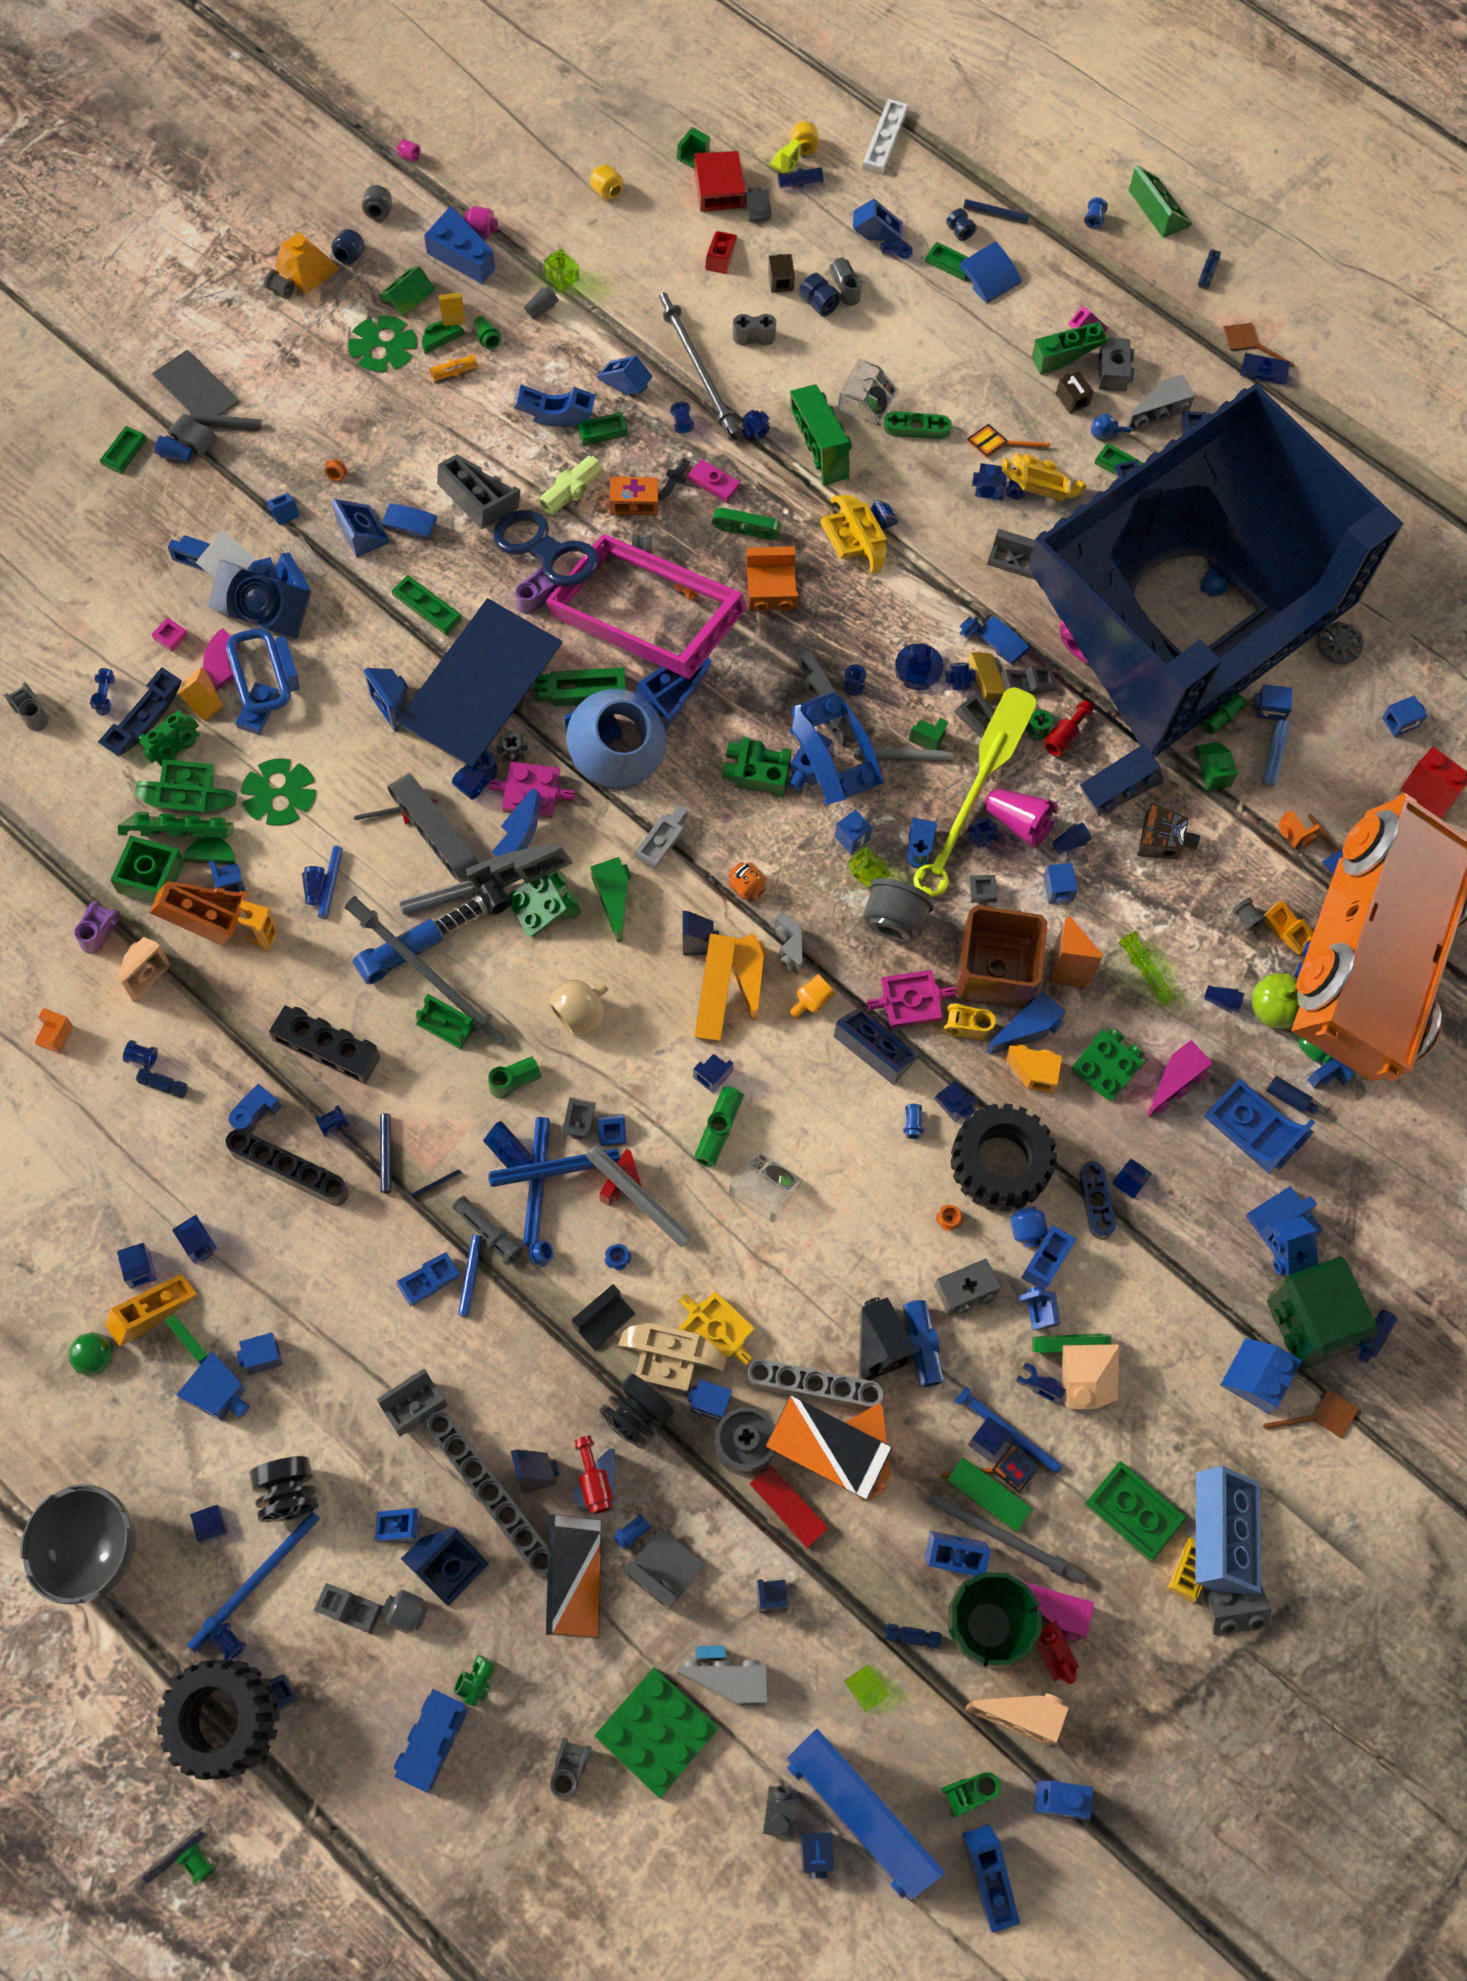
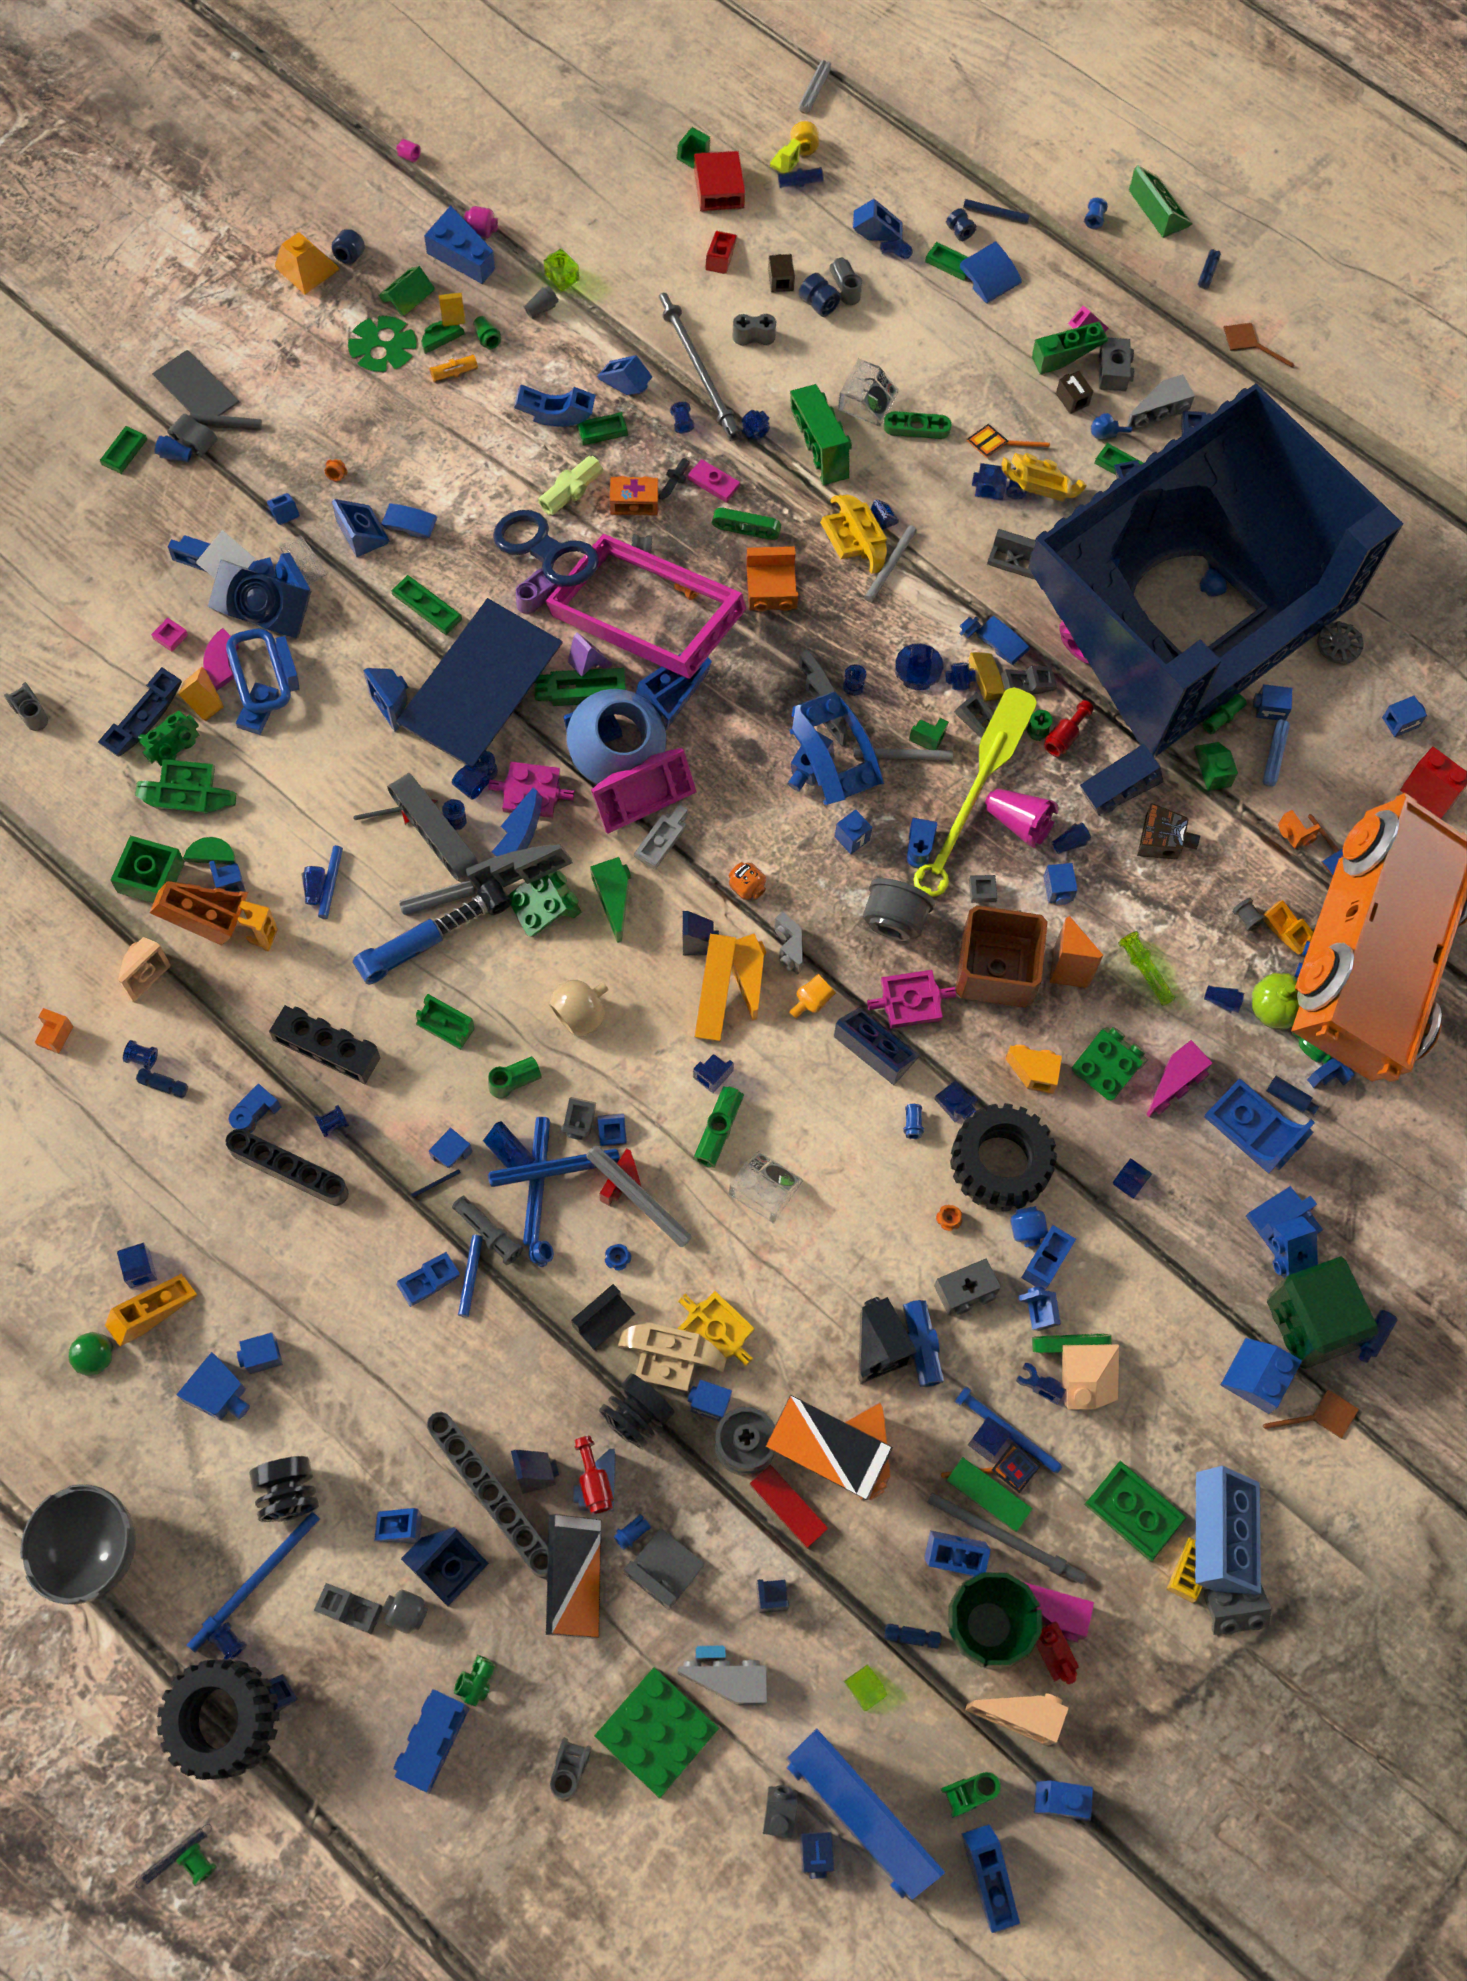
medium lavender piece [74,901,120,953] -> none
clear blue bar [90,668,115,715] -> none
green wing [118,812,234,838] -> none
green tile [165,1314,208,1365] -> none
clear blue brick [172,1215,217,1263] -> none
clear blue plate [190,1504,227,1543] -> none
green piece [241,758,316,825] -> none
dark grey bush [264,270,295,299] -> none
dark grey bar [344,896,507,1045] -> none
dark grey head [361,185,393,220] -> none
dark grey bracket [377,1369,448,1437] -> none
dark blue piece [380,1113,391,1193] -> none
dark grey wedge [437,454,521,530] -> none
dark grey gear [496,731,528,762] -> none
yellow head [590,164,623,199] -> none
green hips [722,737,792,797] -> none
dark grey bracket [745,187,772,221] -> none
light grey beam [747,1360,883,1411] -> none
clear neon green panel [847,845,890,889] -> none
white tile [862,99,909,174] -> none
yellow piece [943,1004,996,1041] -> none
clear blue gear [968,817,999,849] -> none
blue slope [987,991,1066,1055] -> none
dark blue beam [1079,1161,1116,1239] -> none
clear blue plate [1240,352,1290,385] -> none
none -> blue panel [429,1127,472,1168]
none -> clear blue bush [442,799,467,830]
none -> medium lavender slope [568,632,612,676]
none -> dark pink slope [591,748,697,834]
none -> light grey axle [799,60,831,113]
none -> light grey bar [864,525,917,602]

